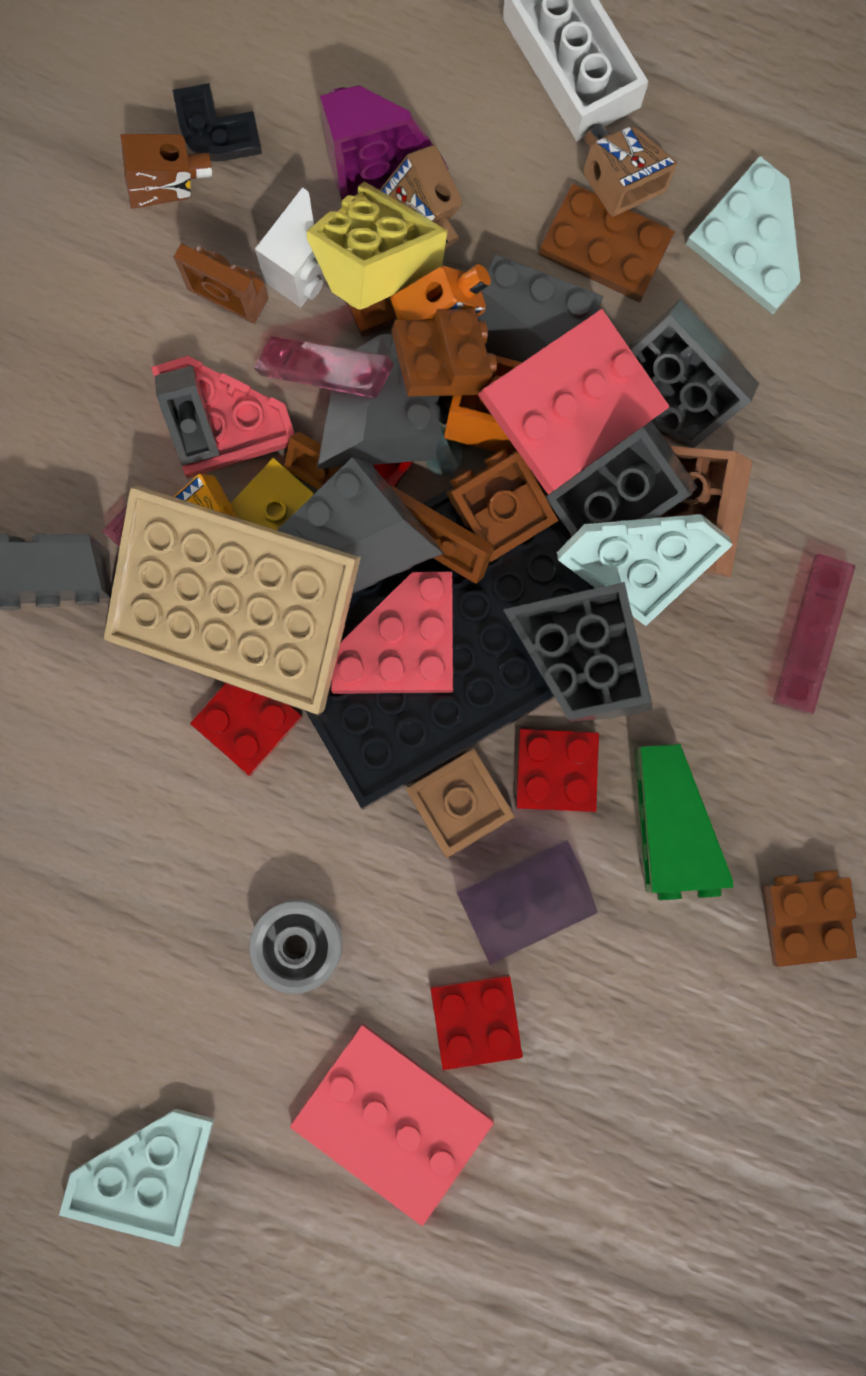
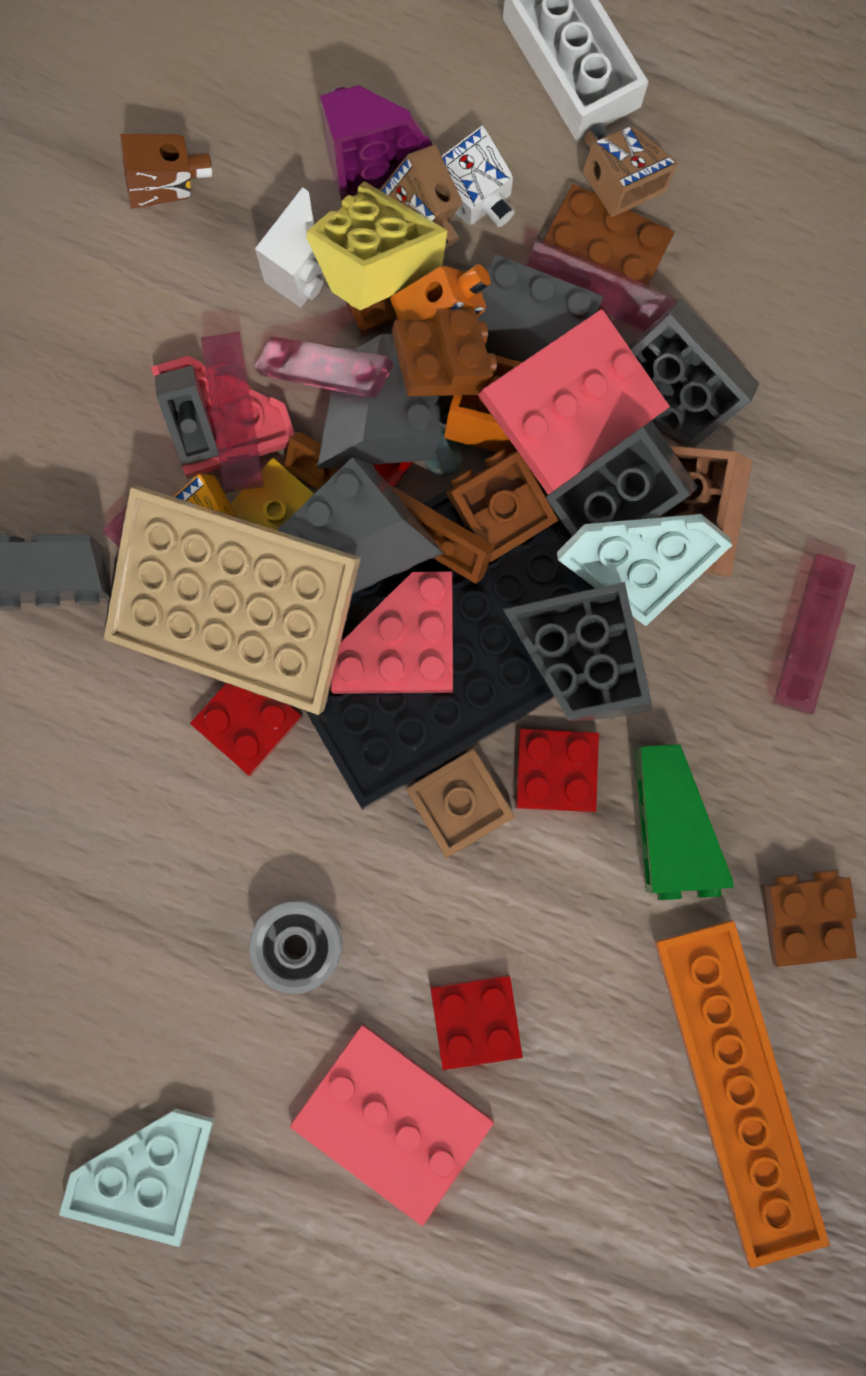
black plate [172,83,262,161] -> none
dark orange plate [173,243,269,324] -> none
clear purple slope [456,840,598,964] -> none
light aqua plate [686,156,801,315] -> none
none -> clear pink plate [201,332,265,493]
none -> torso [441,126,515,227]
none -> clear pink plate [526,239,678,331]
none -> orange plate [654,920,830,1269]

